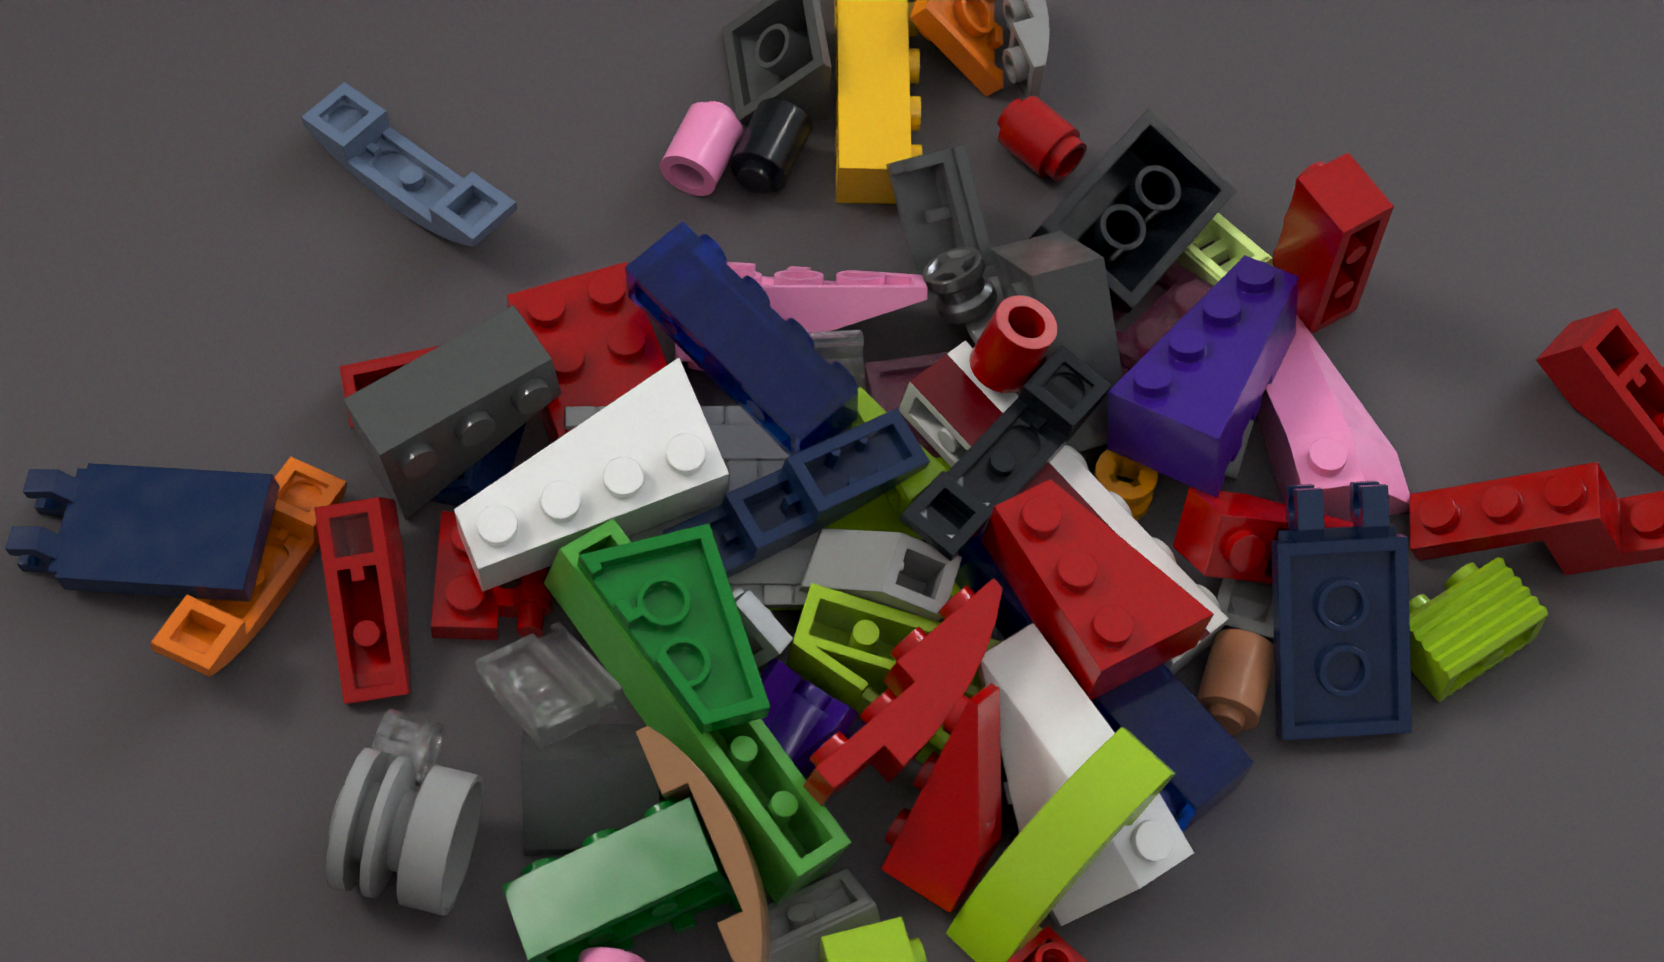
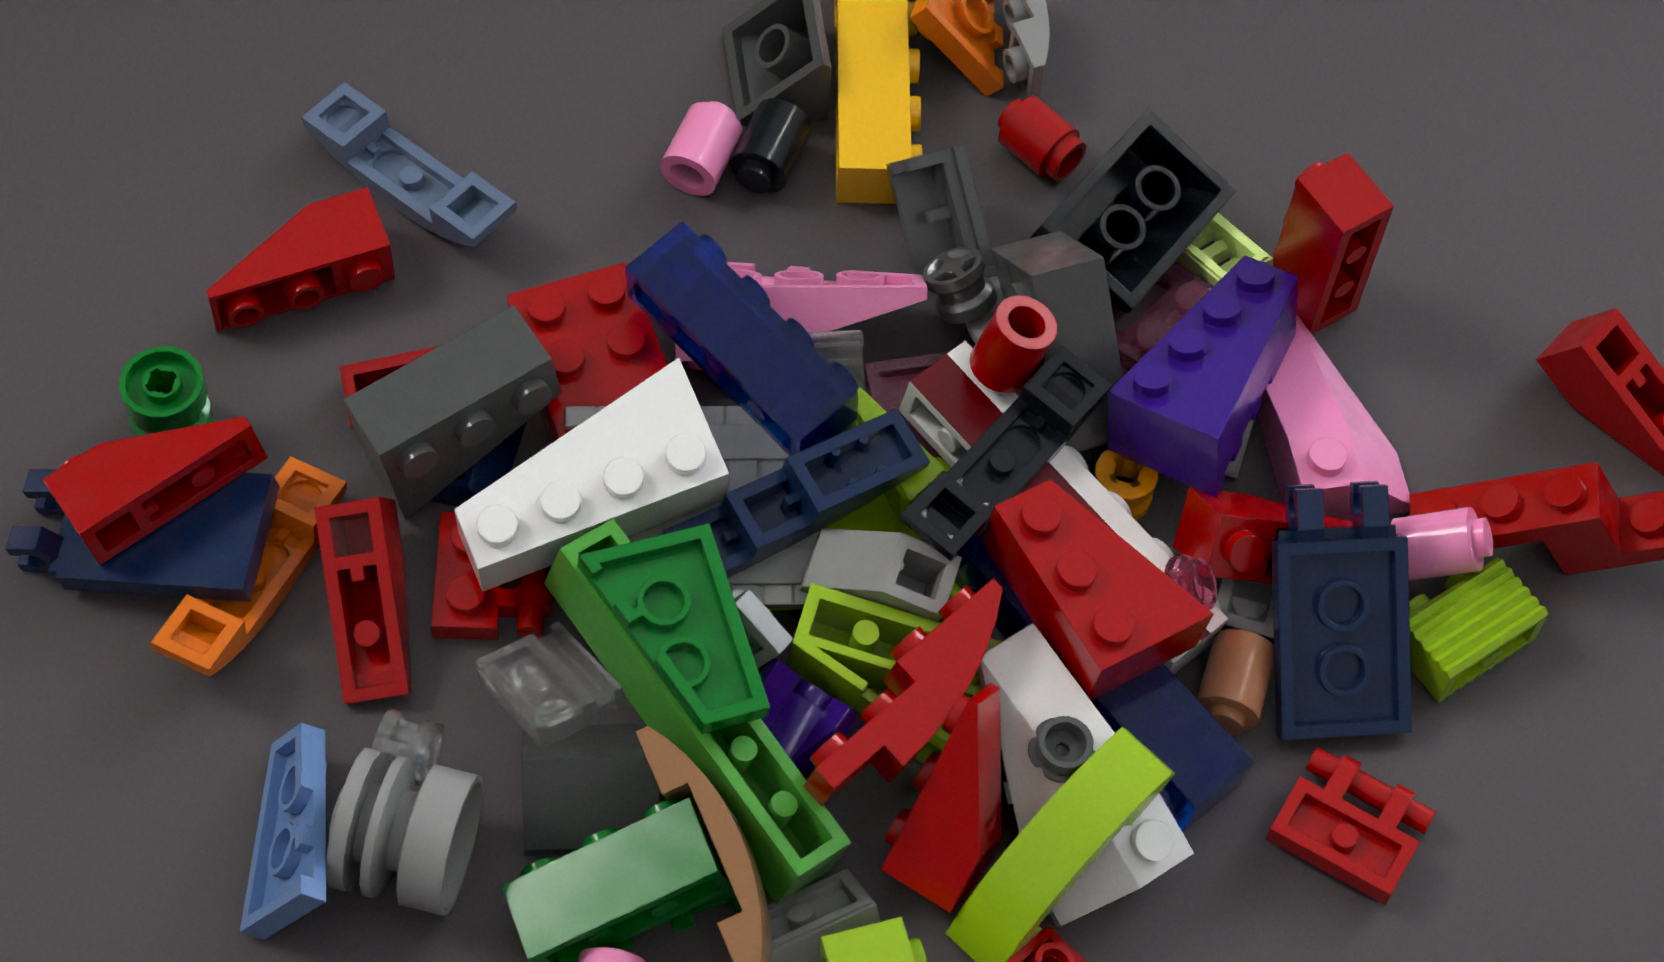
none -> red slope [42,416,268,565]
none -> green wheel [119,346,215,437]
none -> red slope [206,187,395,332]
none -> medium blue wing [239,722,327,940]
none -> dark grey plate [1028,716,1095,783]
none -> clear pink plate [1164,554,1217,610]
none -> red plate [1266,747,1437,905]
none -> bright pink brick [1391,507,1493,581]

